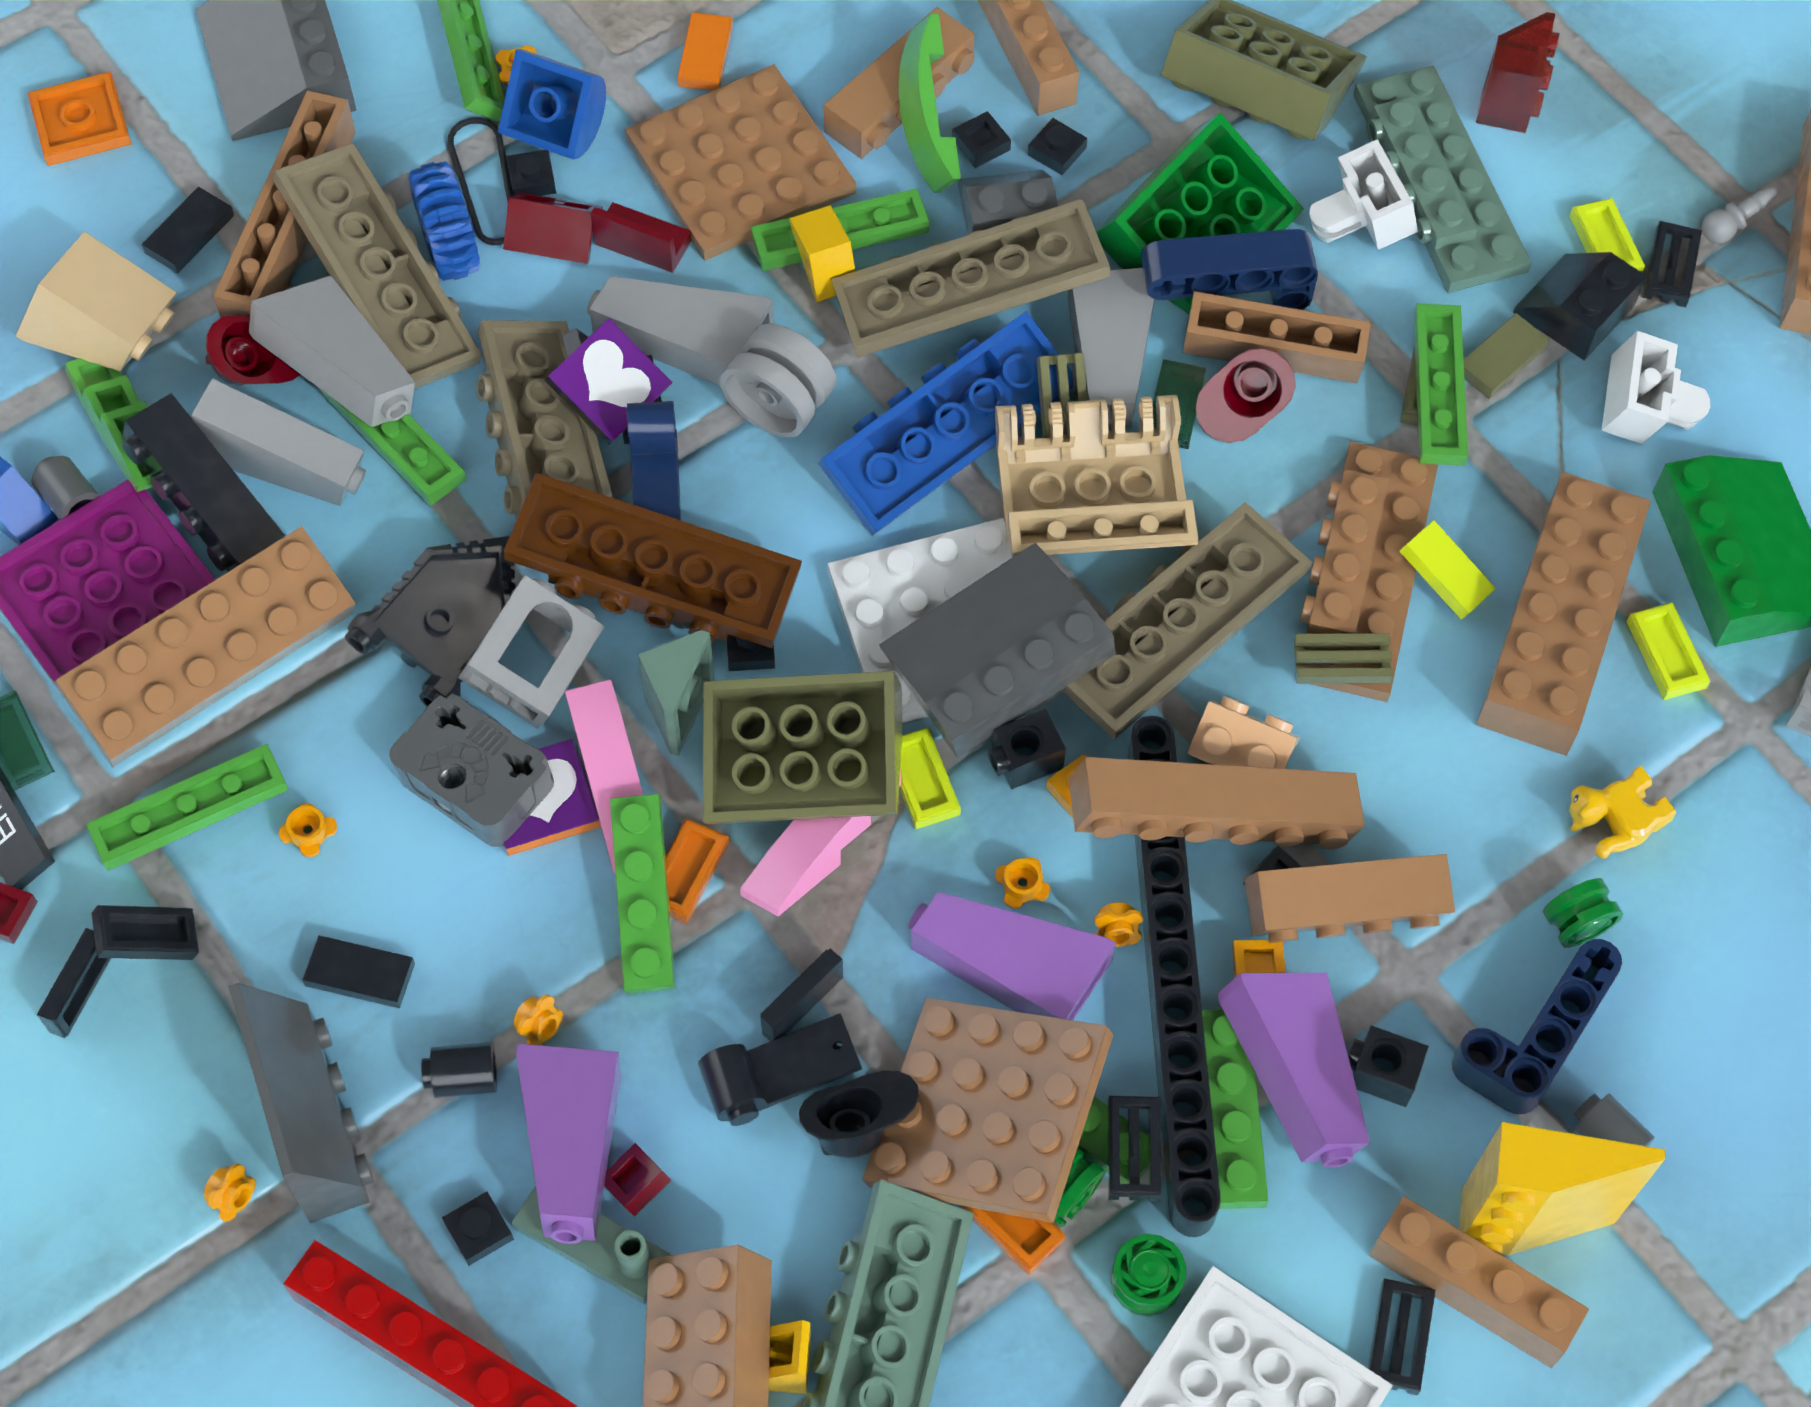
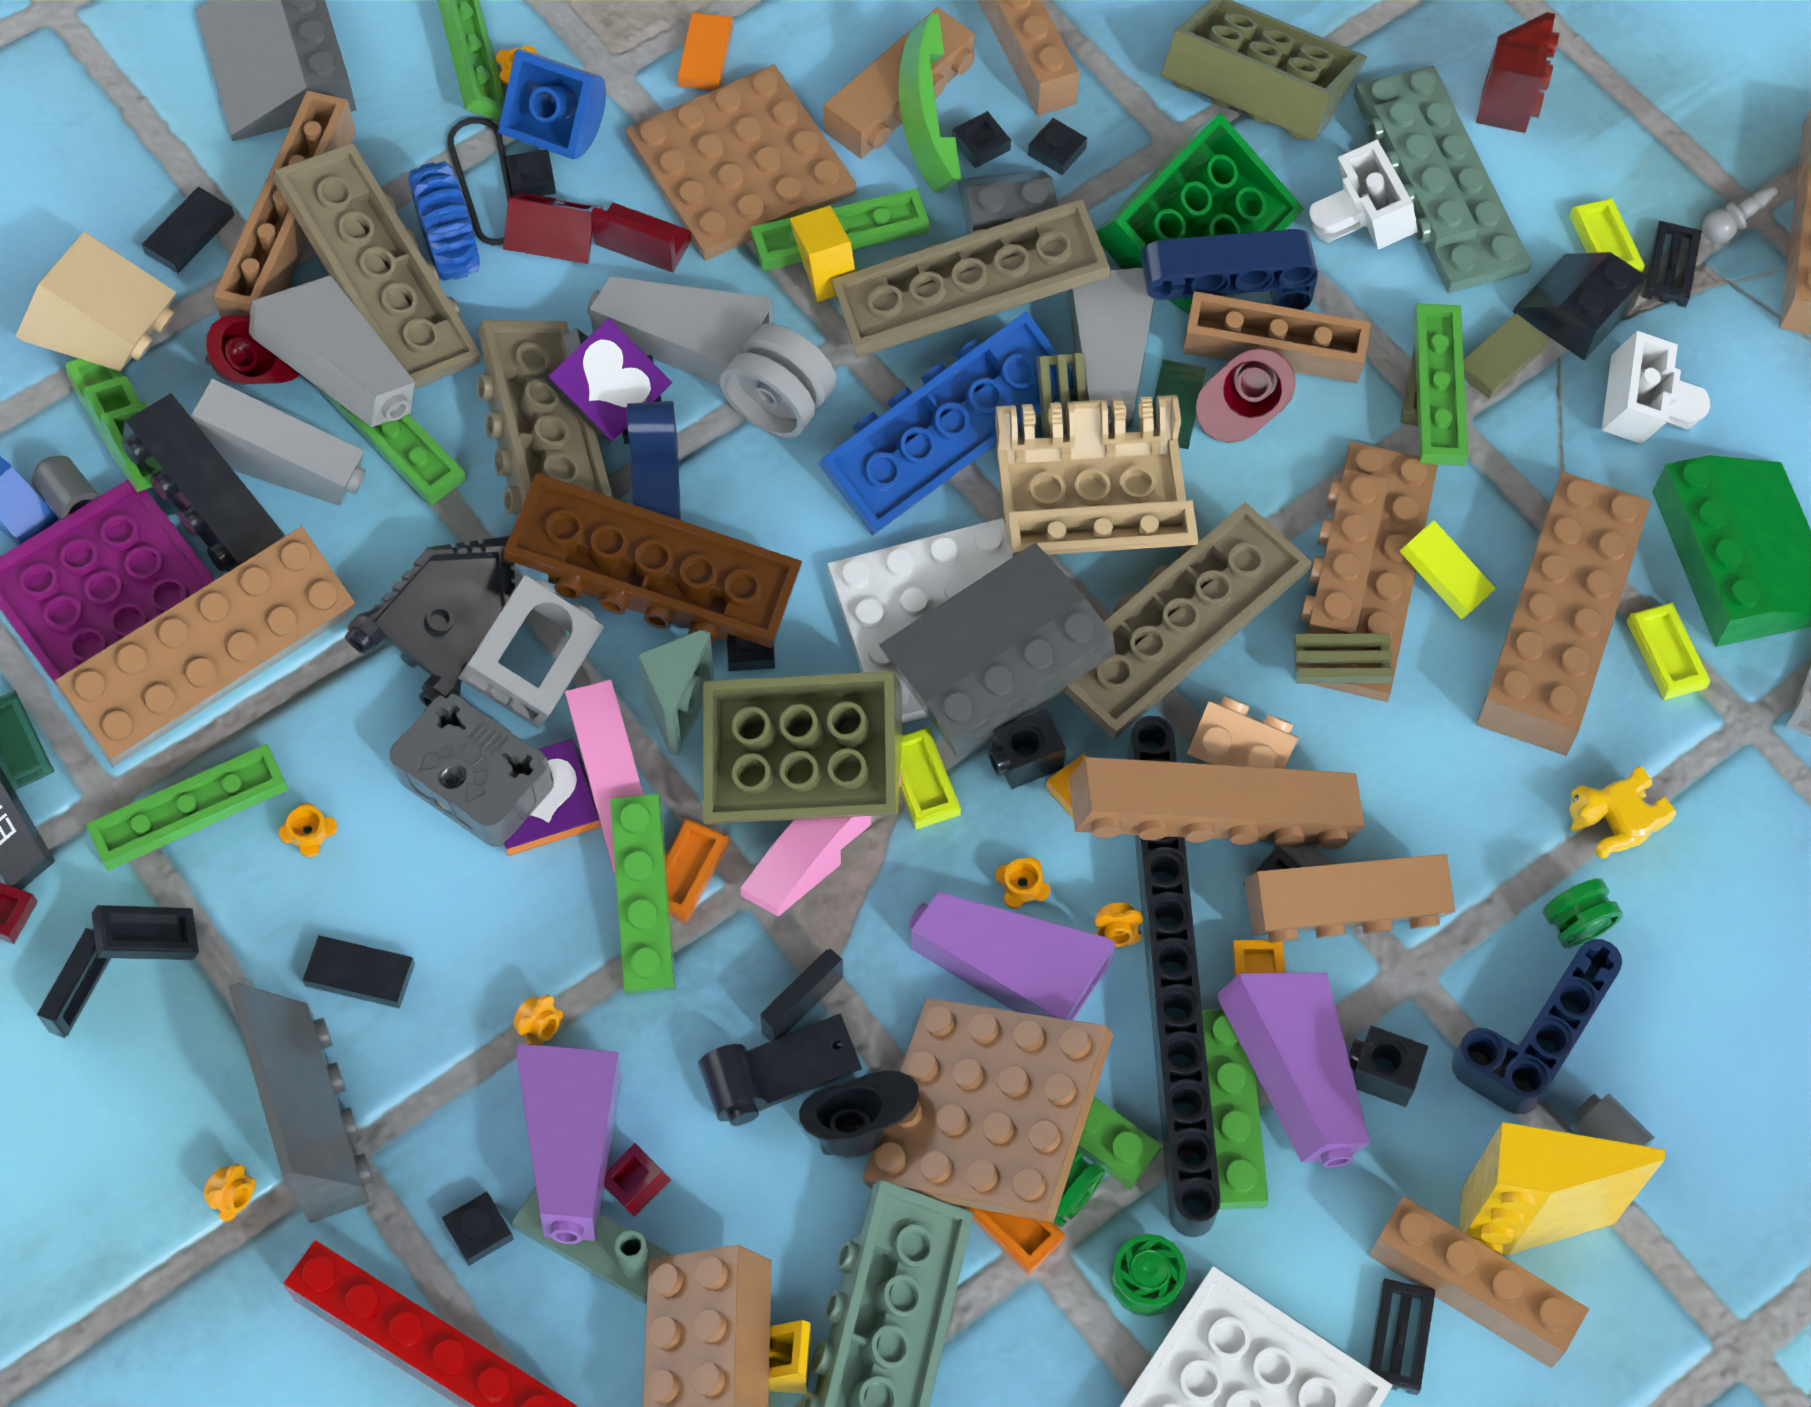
orange tile [27,71,132,166] -> none
black brick [421,1042,497,1098] -> none
black tile [1108,1096,1162,1201] -> none

